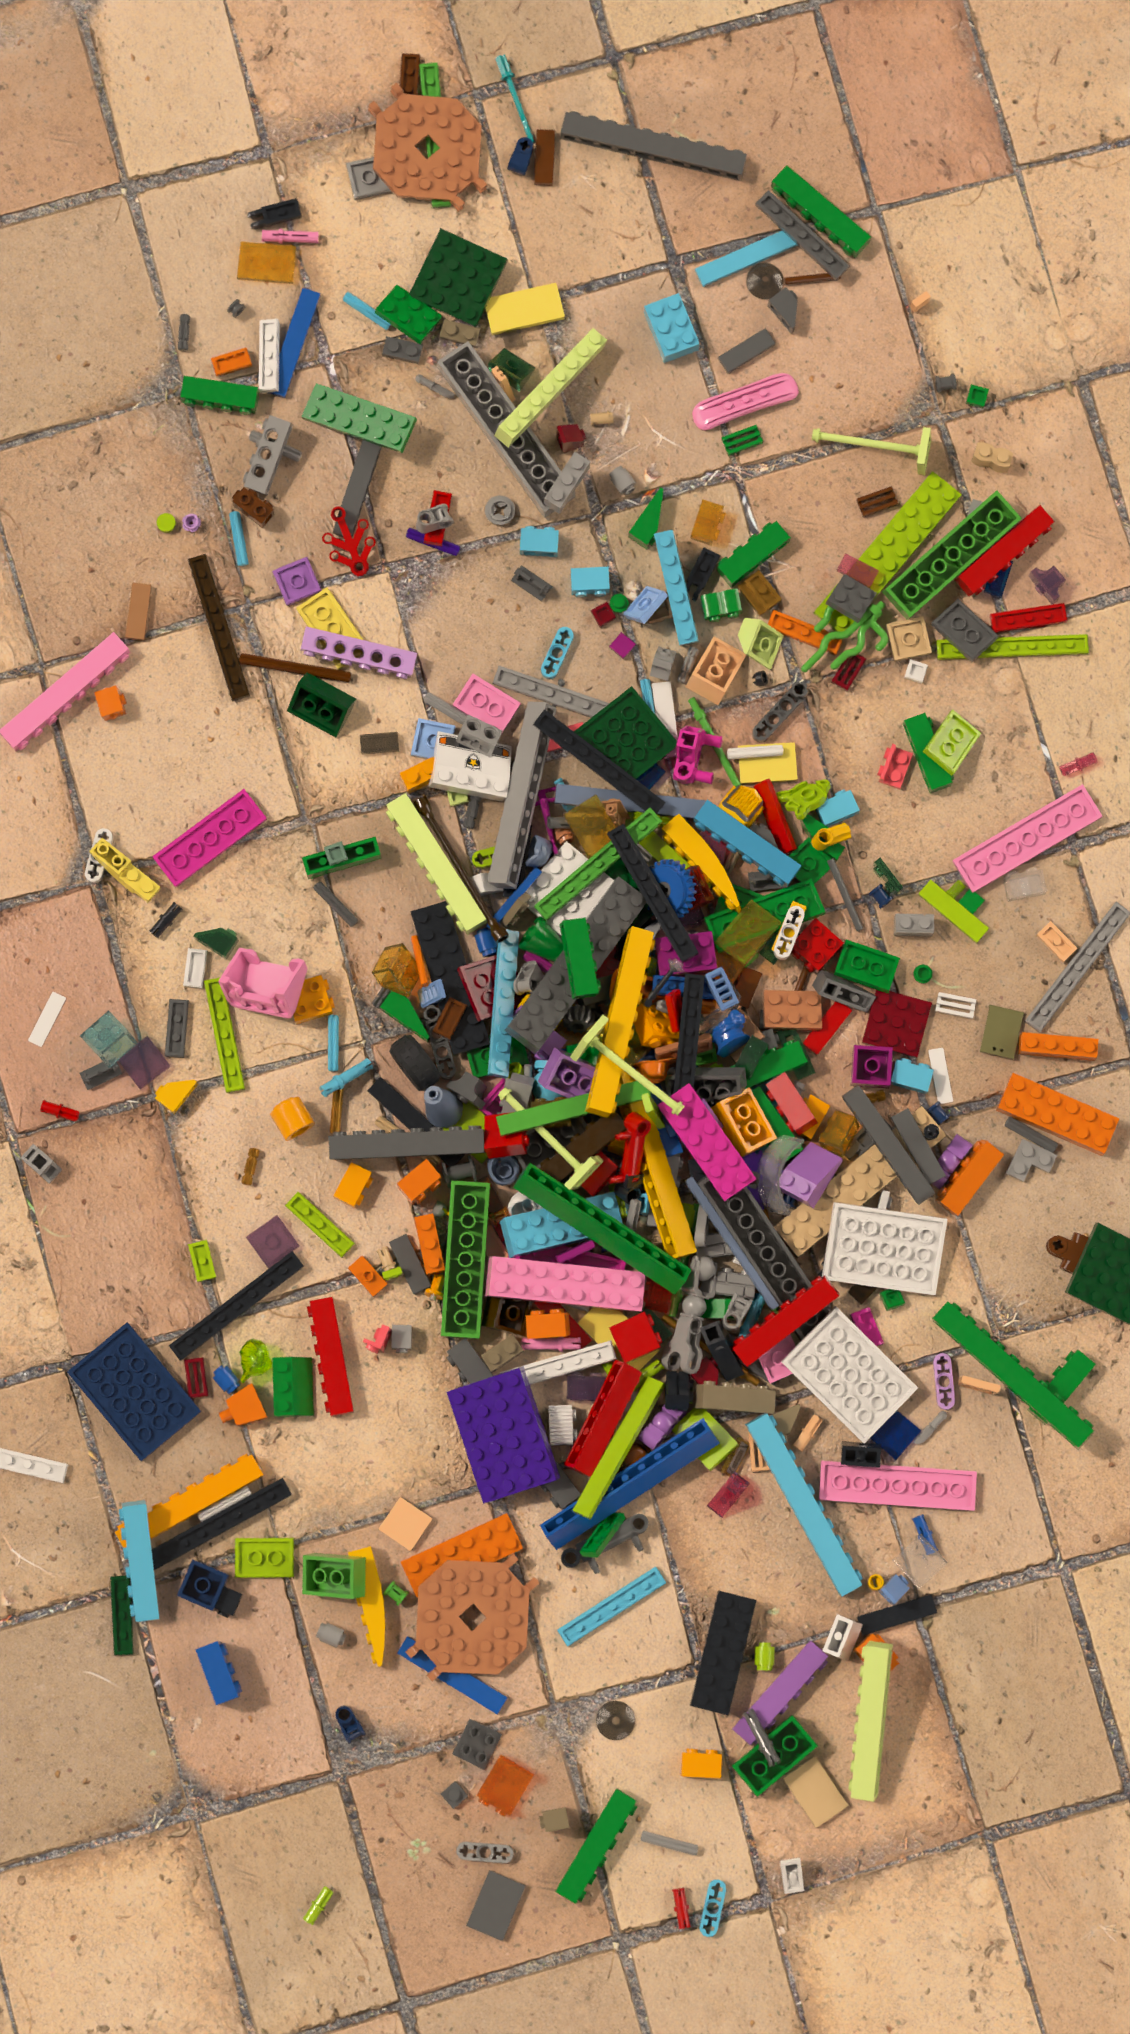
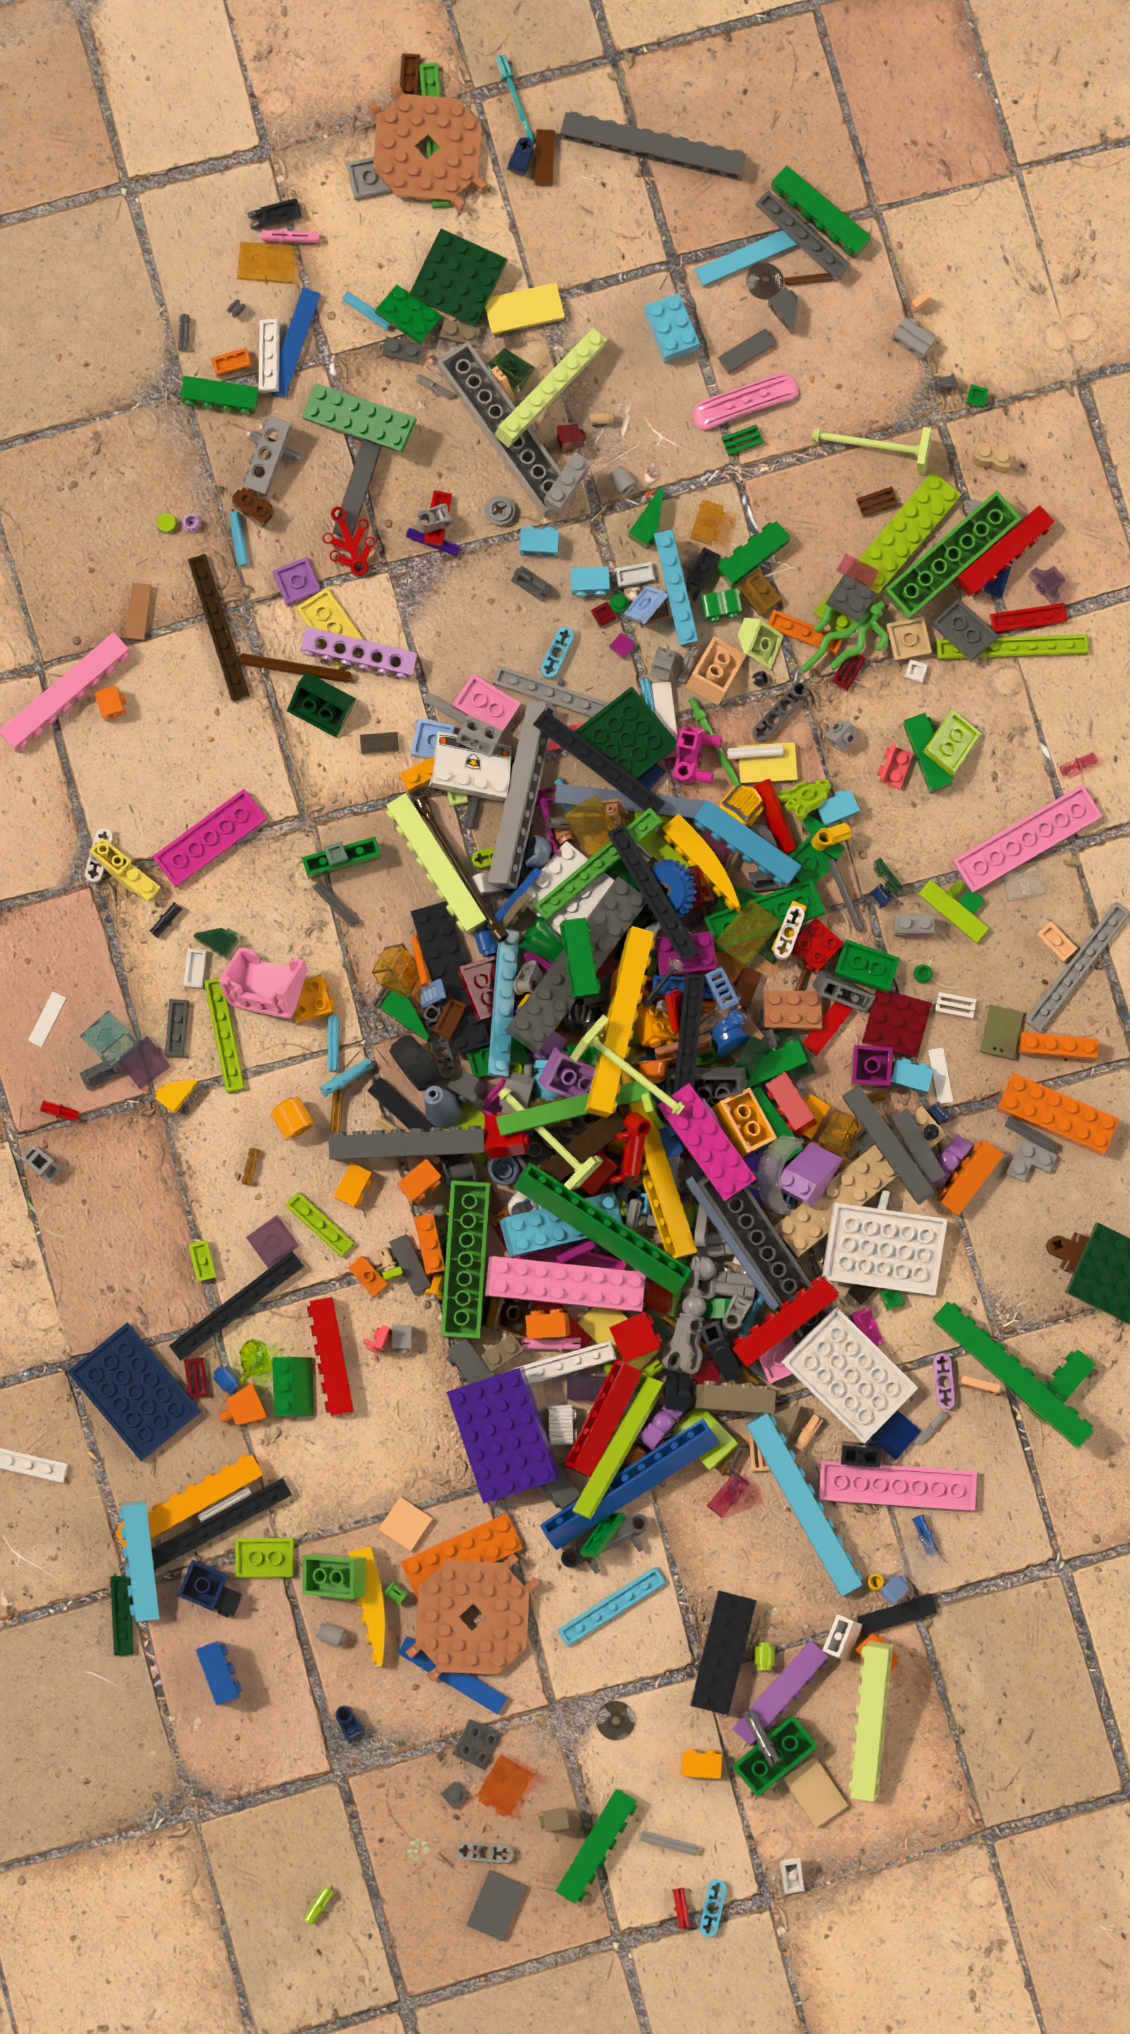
none -> white tile [614,562,655,588]
none -> light grey brick [824,719,859,753]
none -> light grey brick [891,317,936,360]

